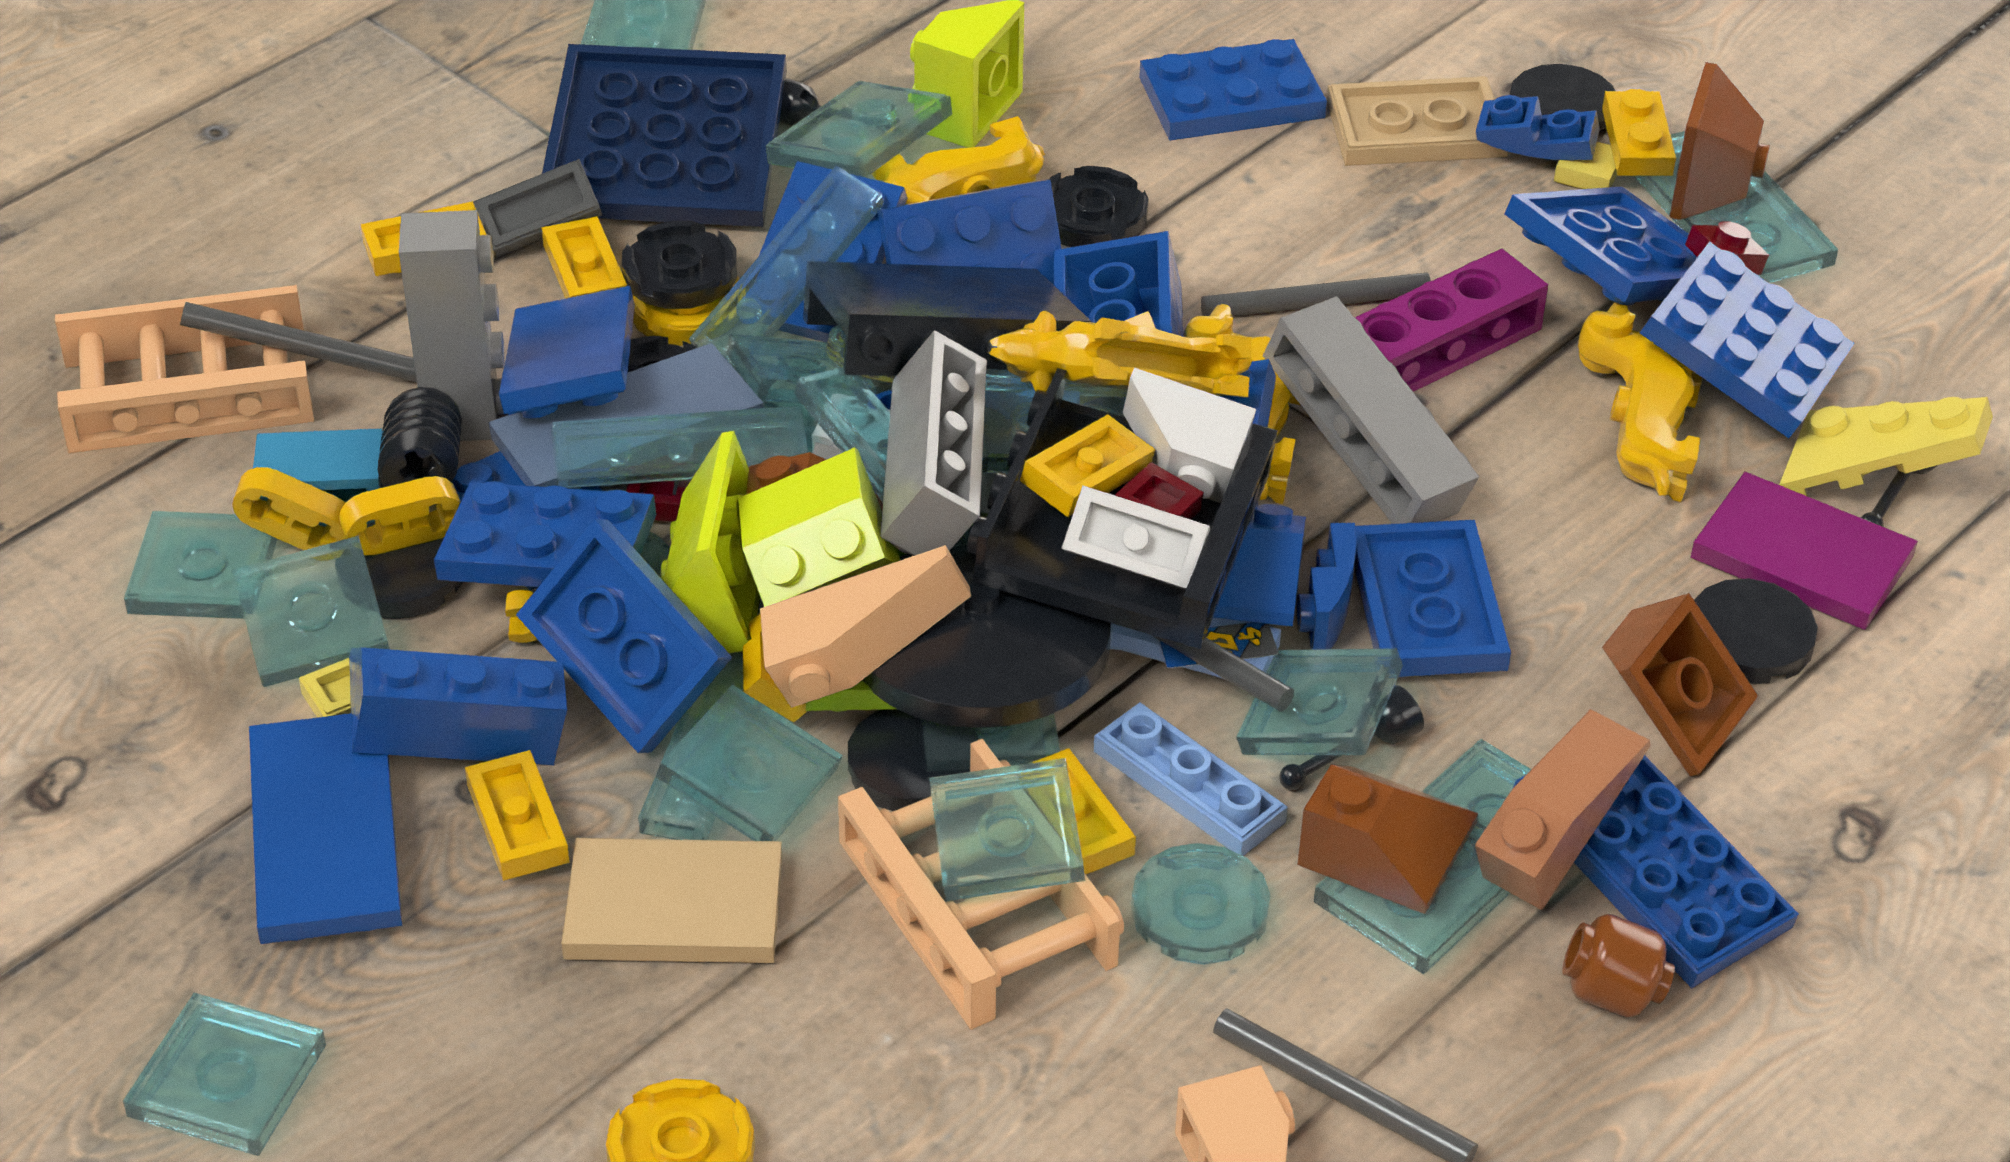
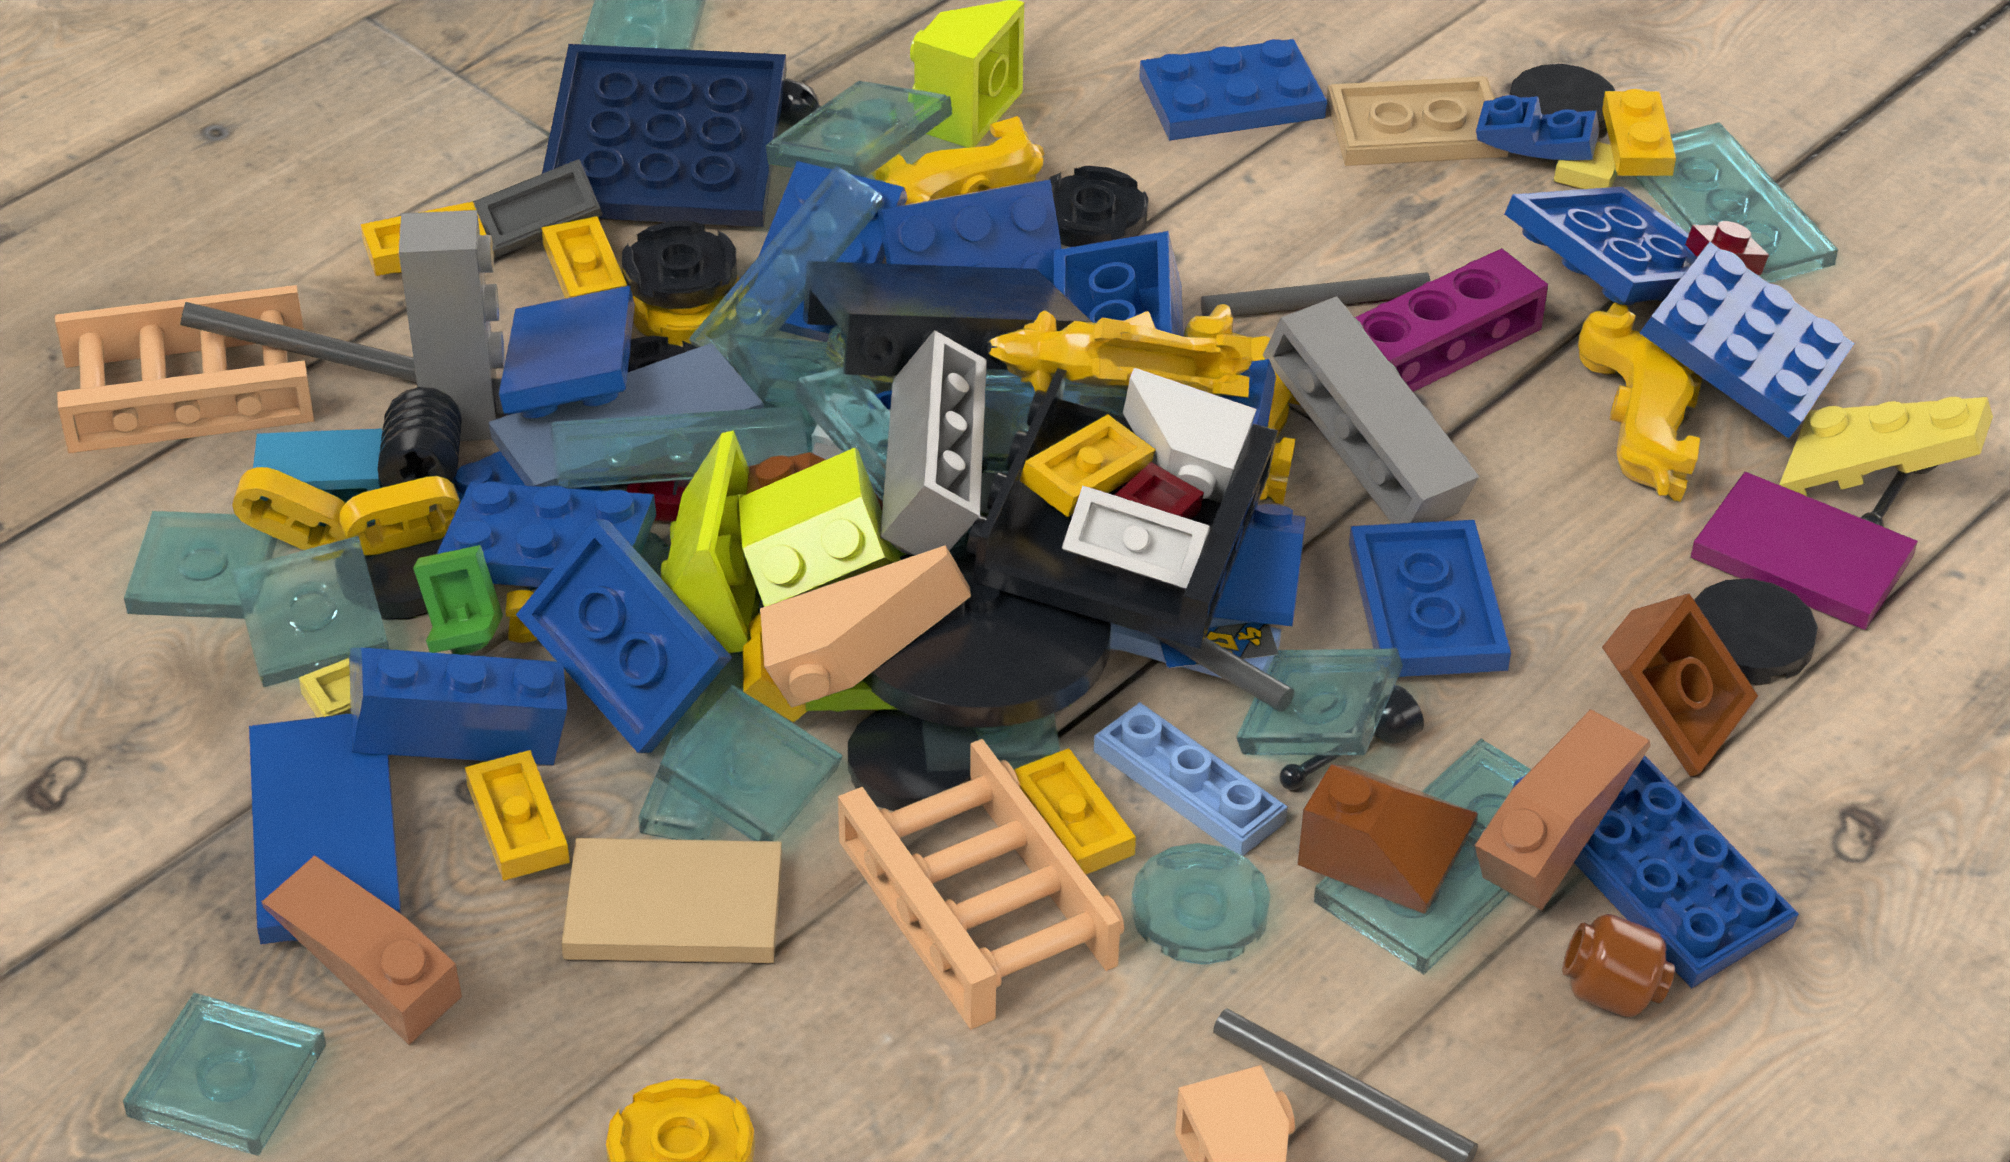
clear light blue tile [929,758,1085,901] -> none
blue slope [1296,523,1356,658] -> none
dark orange slope [1669,62,1770,220] -> none
none -> nougat slope [262,855,462,1045]
none -> bright green bracket [413,545,503,655]

